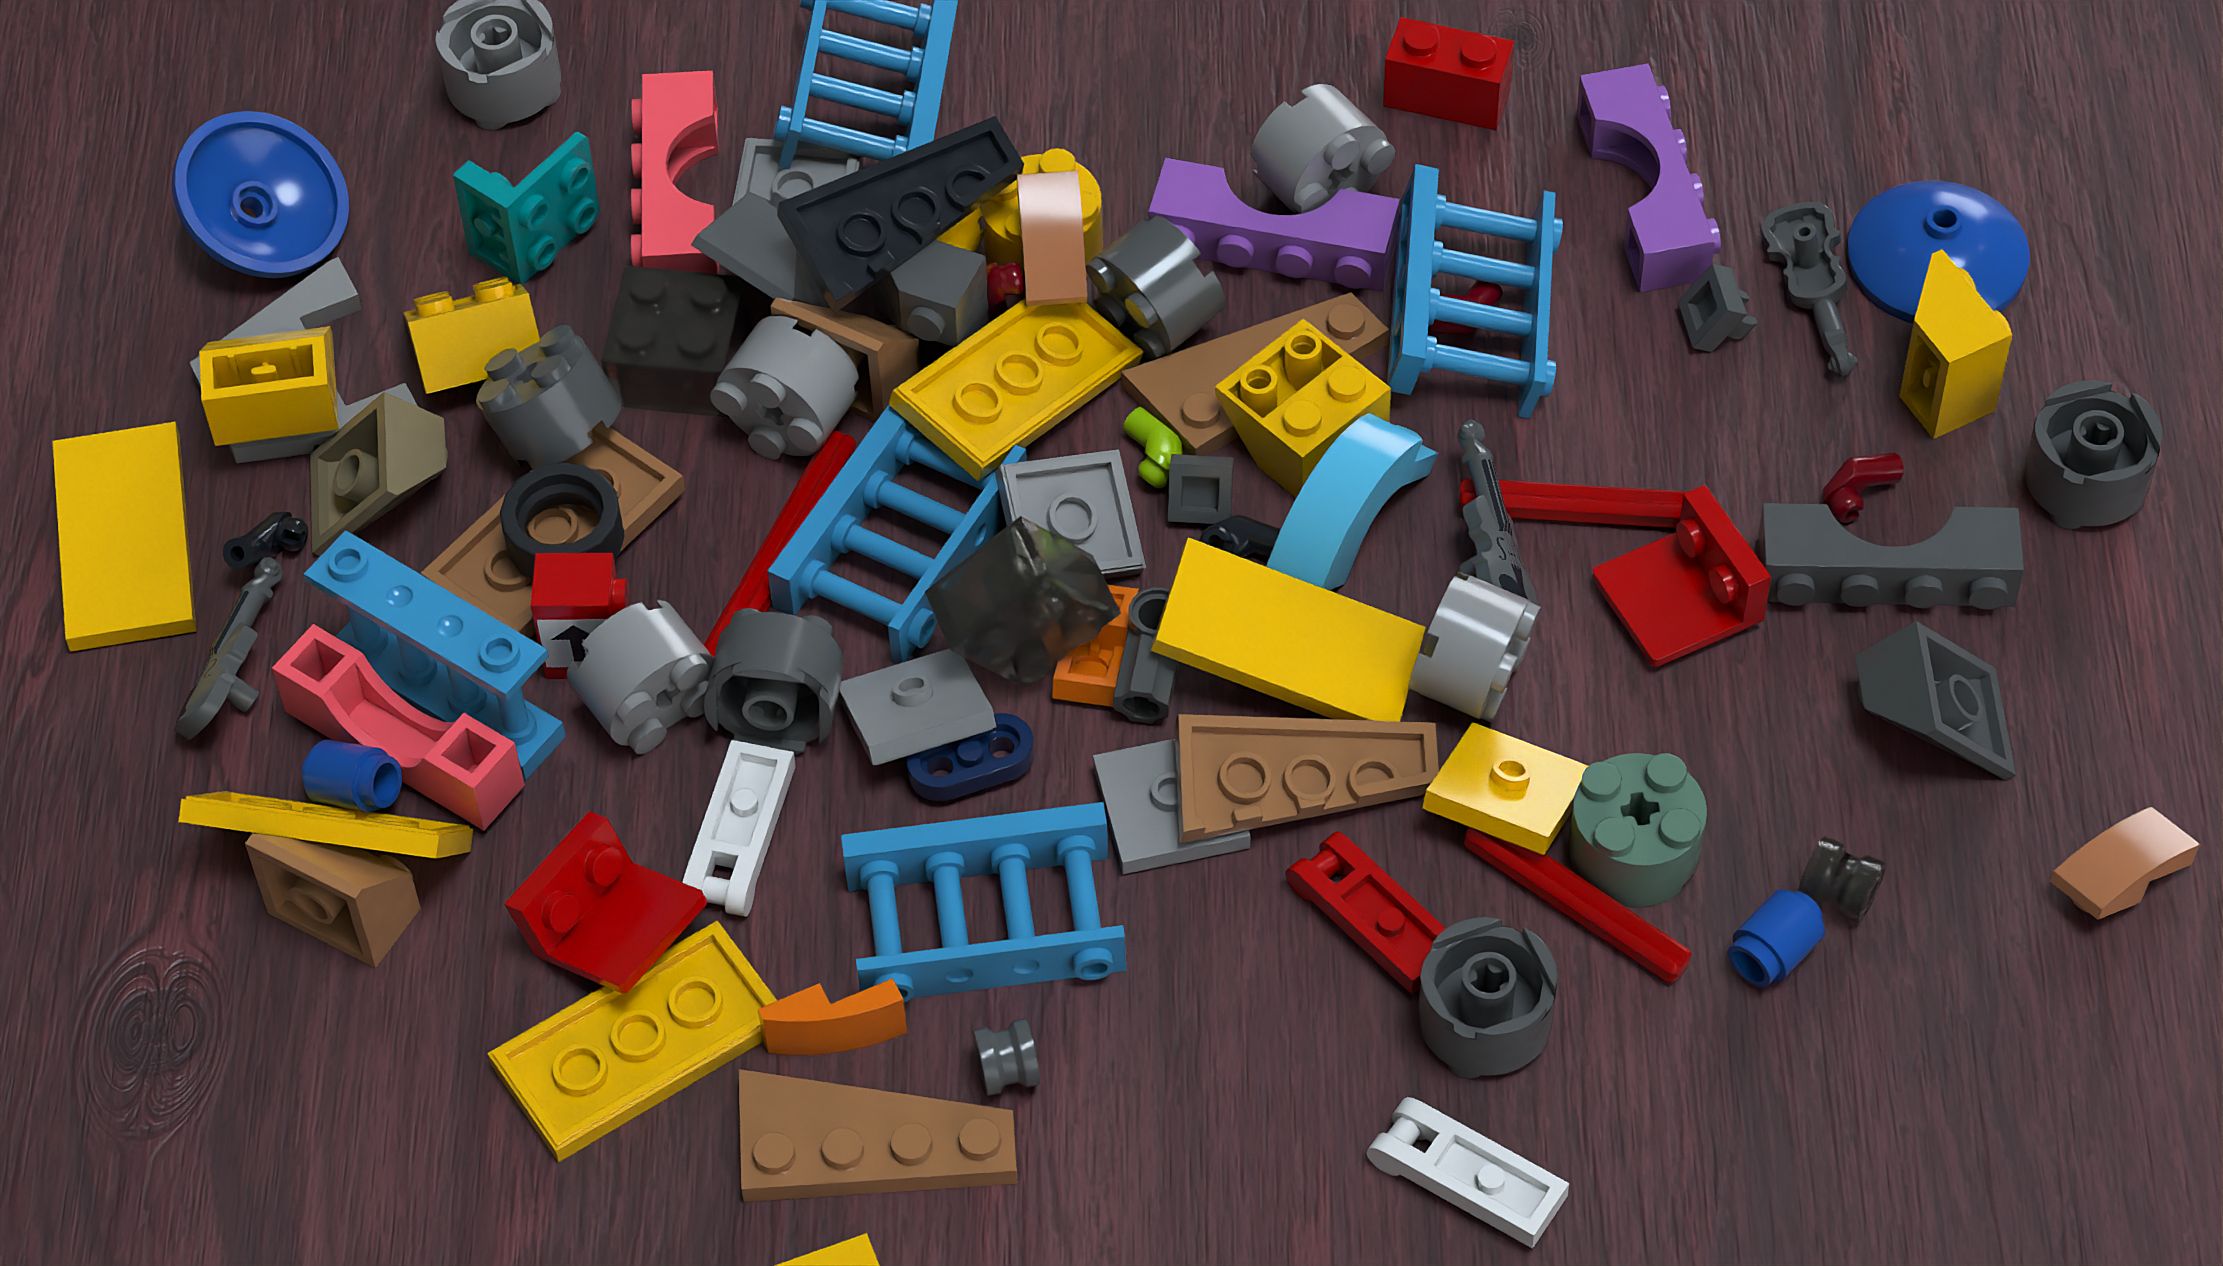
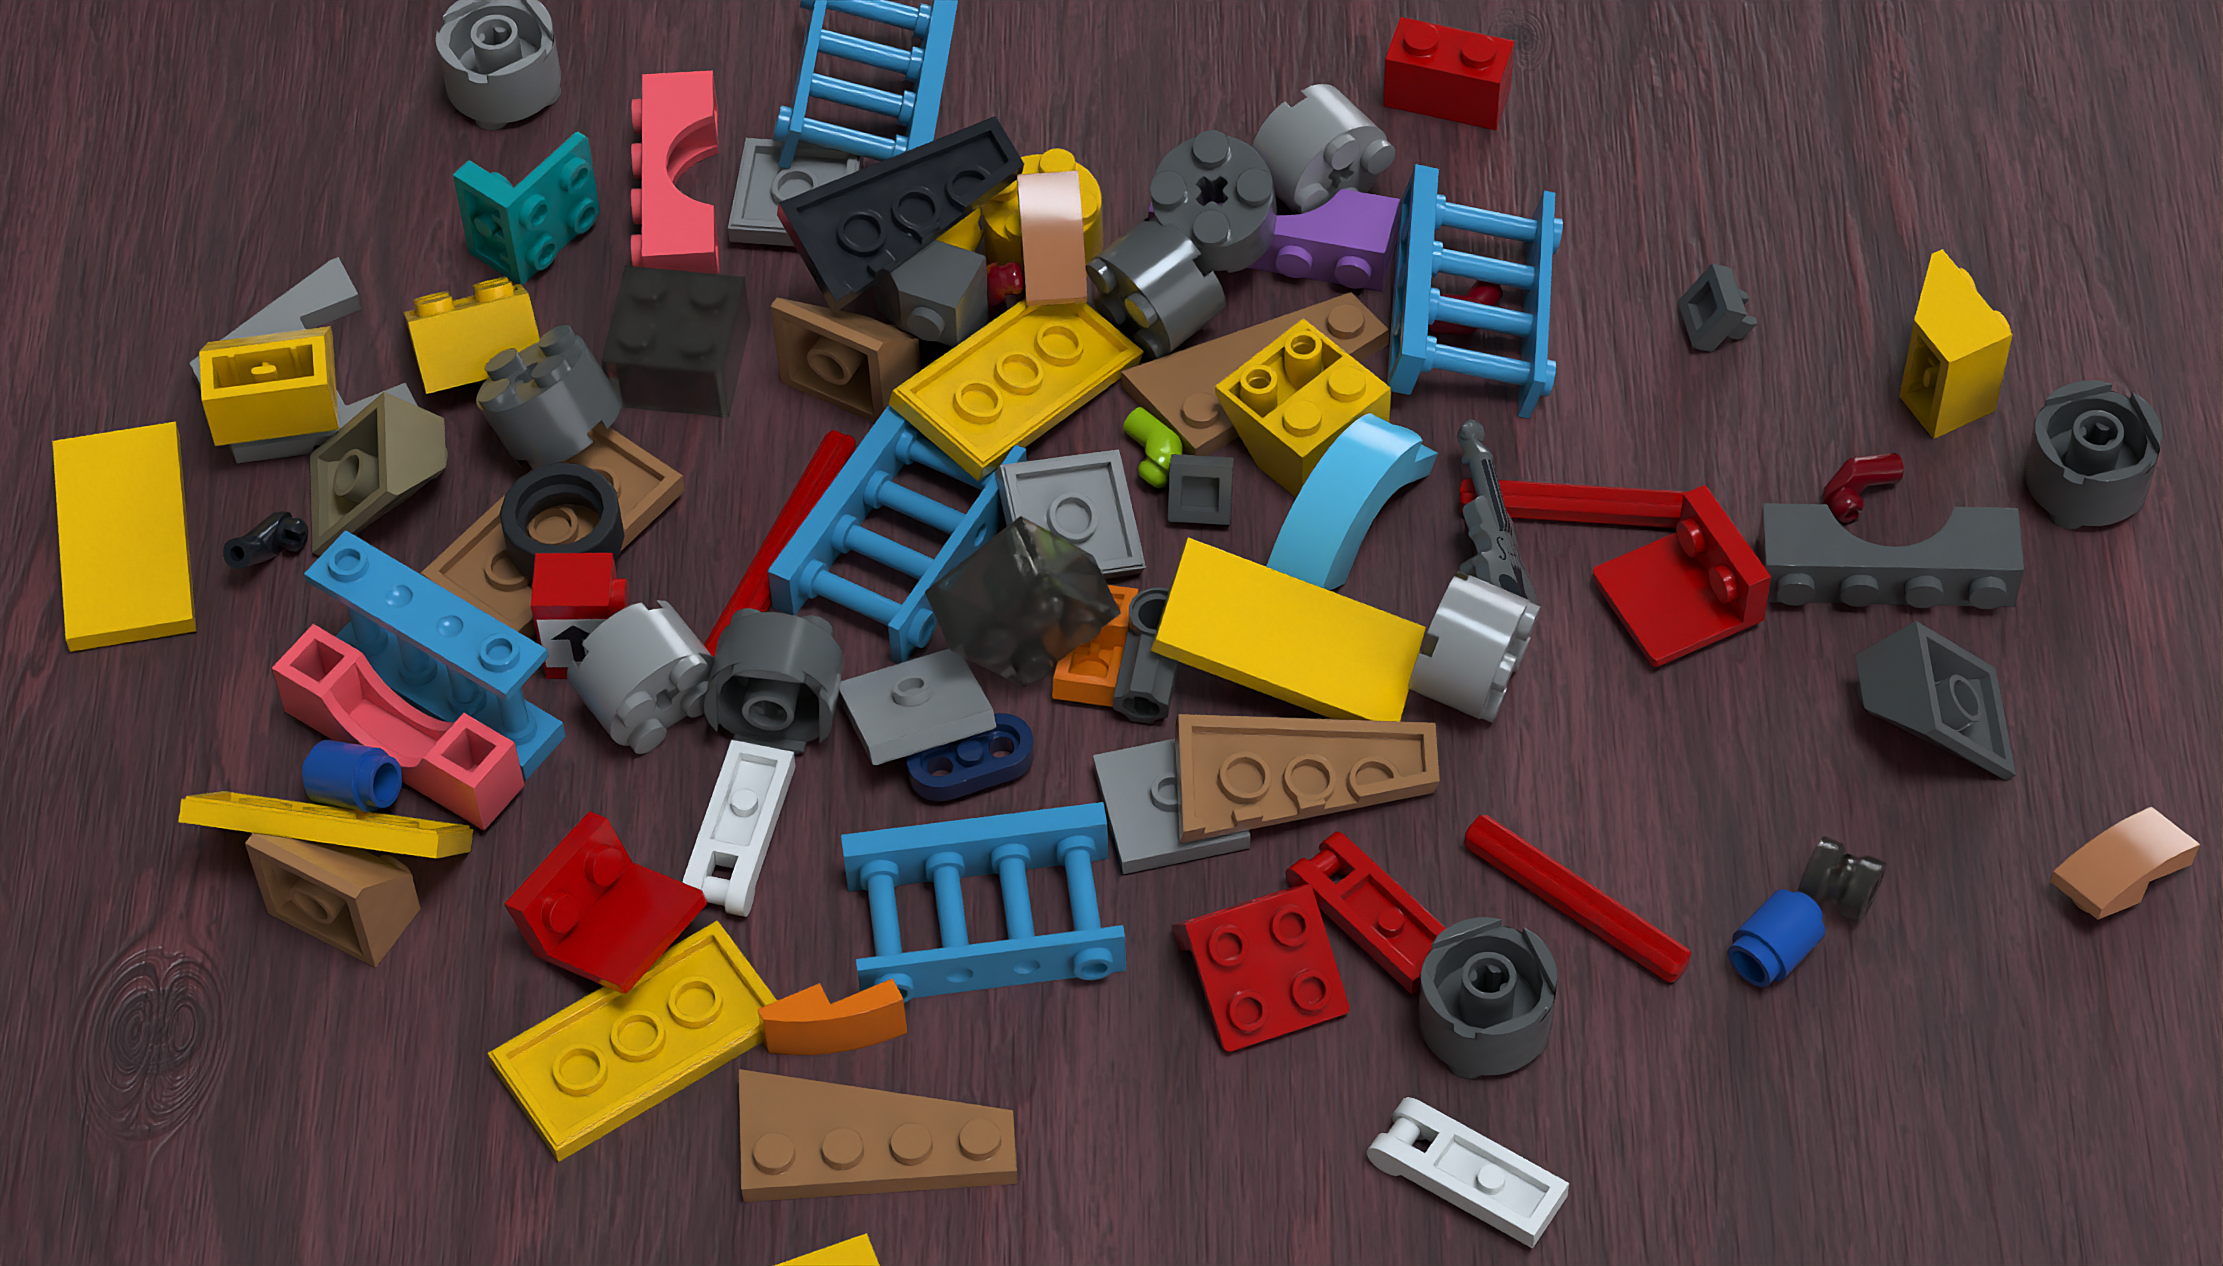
blue dish [172,111,349,278] -> none
dark grey piece [174,557,283,740] -> none
dark grey slope [691,192,831,309] -> none
light grey brick [710,316,859,460] -> none
dark grey wheel [972,1018,1040,1096] -> none
black arm [1199,515,1281,558] -> none
yellow plate [1422,722,1588,855] -> none
sand green brick [1569,753,1707,907] -> none
medium lavender arch [1576,64,1721,292] -> none
dark grey piece [1761,202,1858,376] -> none
blue dish [1846,180,2030,323] -> none
none -> dark grey brick [1150,130,1277,274]
none -> red bracket [1171,884,1350,1052]

